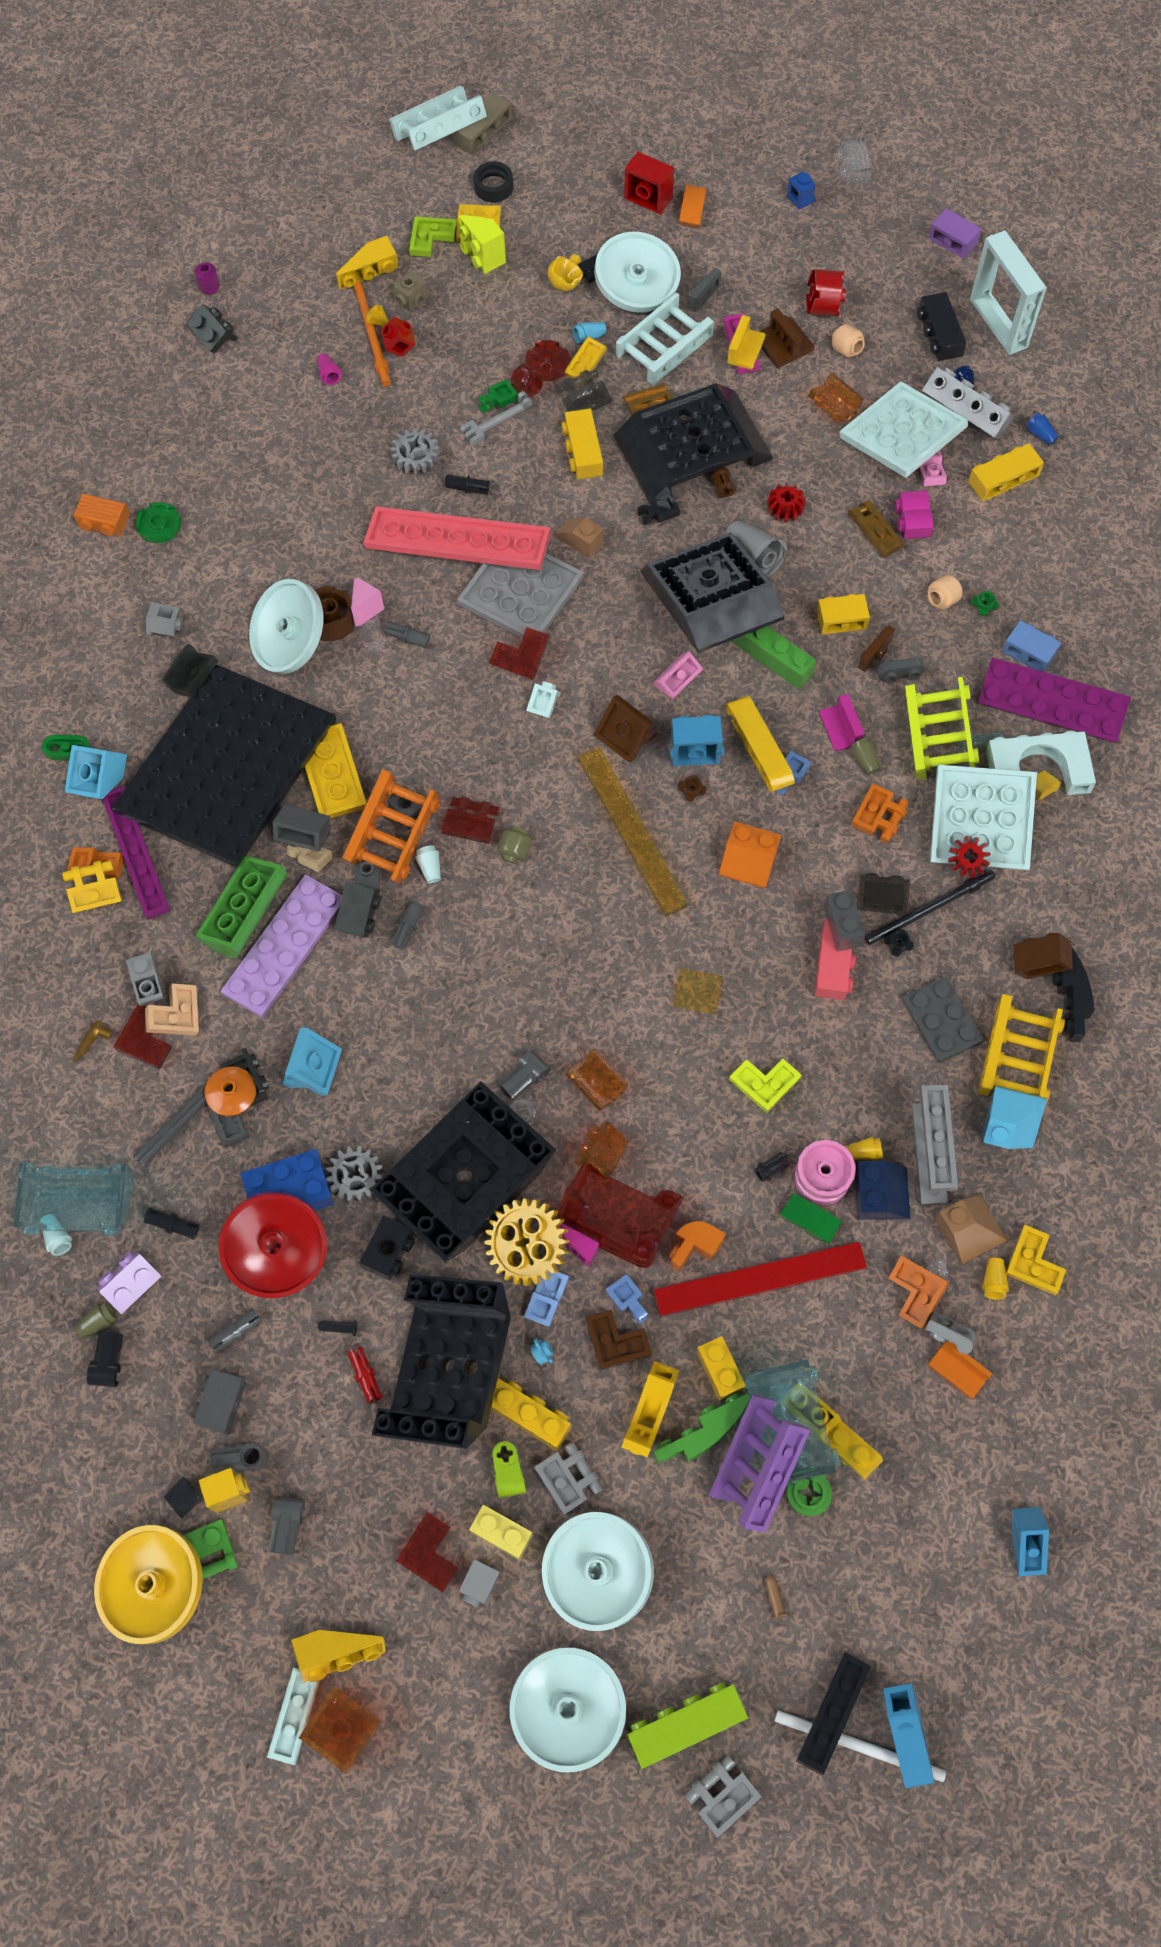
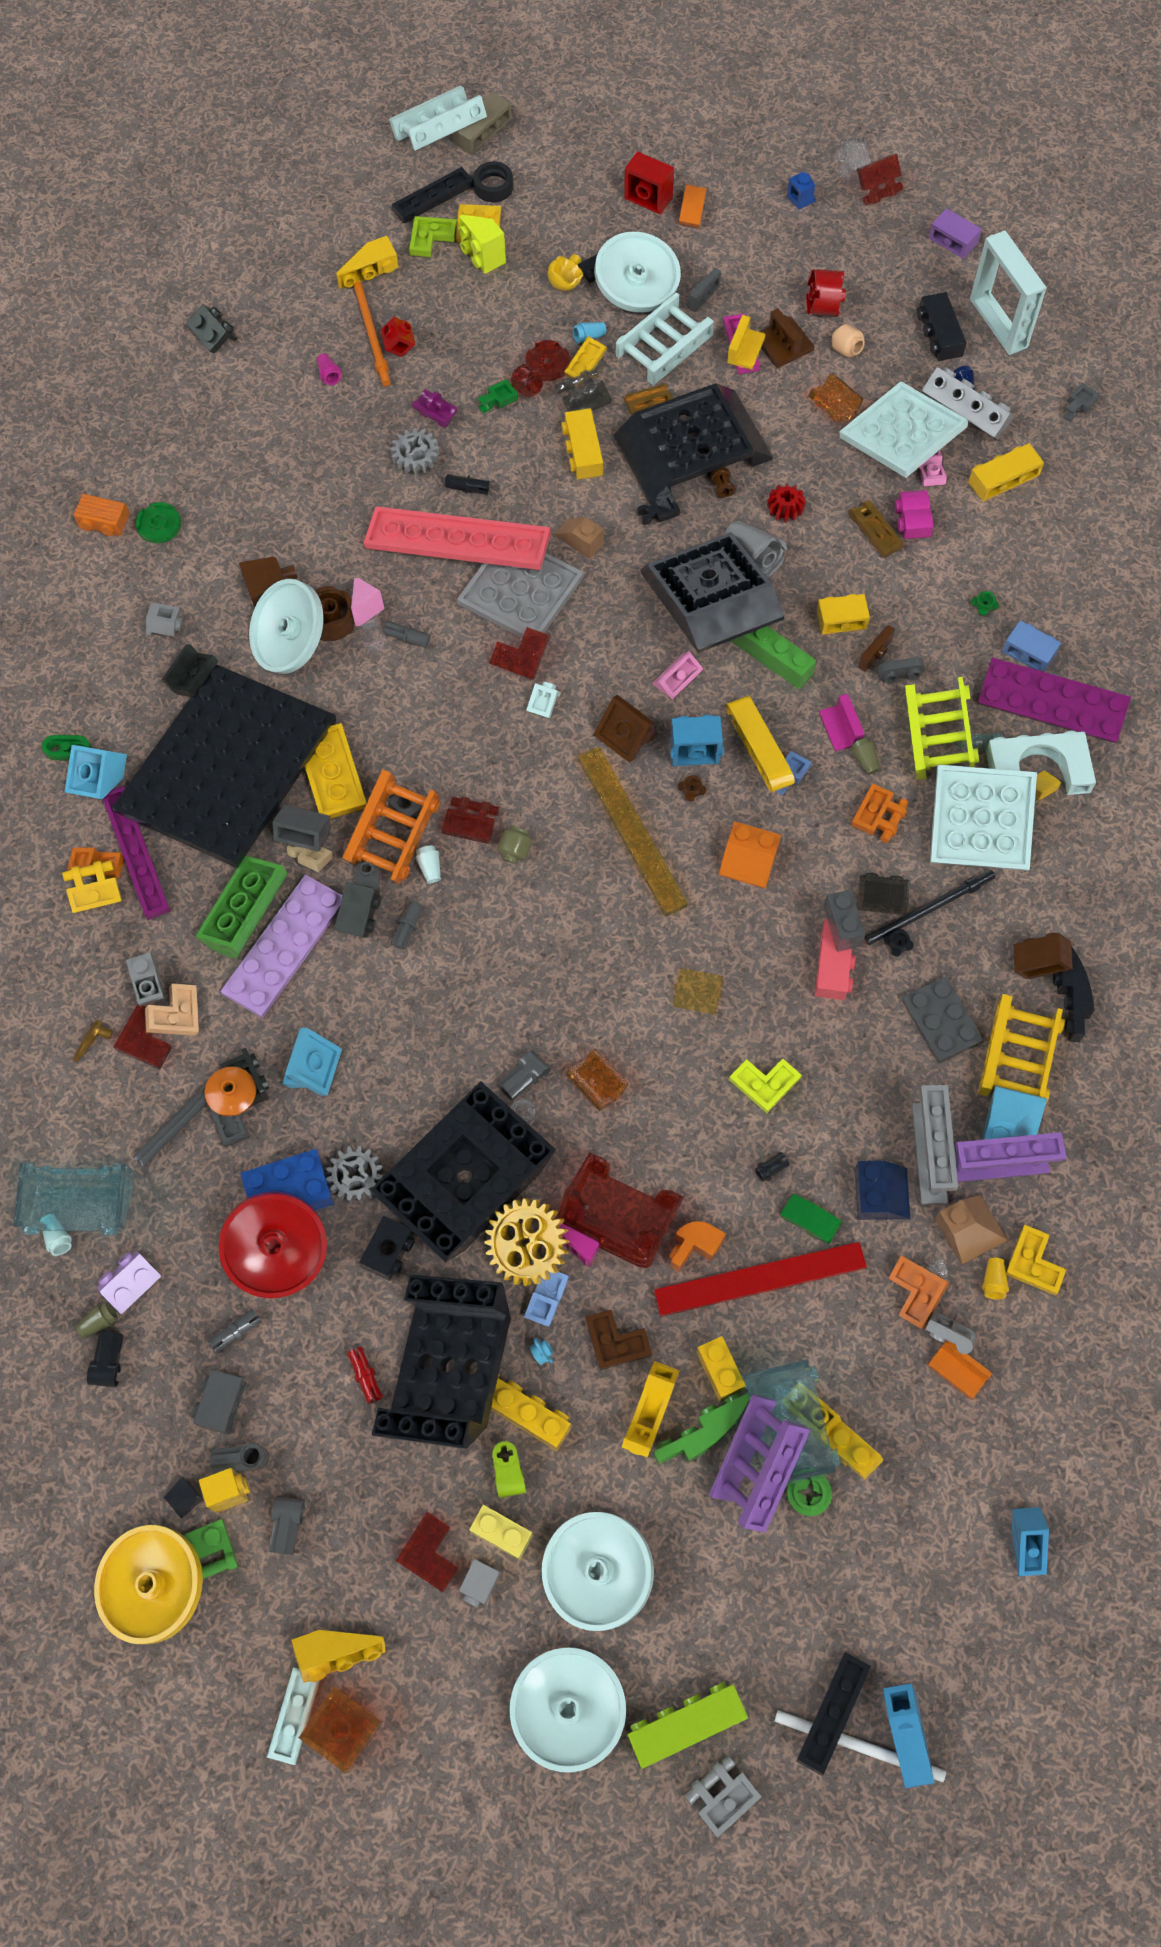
black pin [144,1207,200,1240] -> none
magenta brick [195,262,220,295] -> none
black piece [318,1320,358,1336] -> none
yellow tile [366,305,389,326] -> none
dark tan brick [393,270,429,312] -> none
light grey hinge [460,391,532,446] -> none
light grey plate [534,1442,604,1516] -> none
clear orange bracket [575,1121,629,1178] -> none
medium blue plate [605,1274,648,1325] -> none
medium nougat piece [765,1576,788,1620] -> none
bright pink wheel [794,1140,856,1205] -> none
yellow cone [844,1136,883,1161] -> none
light nougat head [928,575,963,610] -> none
red gear [948,836,991,878] -> none
blue cone [1026,412,1059,446] -> none
none -> reddish brown torso [239,557,298,608]
none -> black plate [392,167,474,223]
none -> magenta hips [412,389,458,428]
none -> clear red plate [857,154,903,205]
none -> medium lavender fence [955,1132,1067,1182]
none -> dark grey plate [1063,383,1100,422]

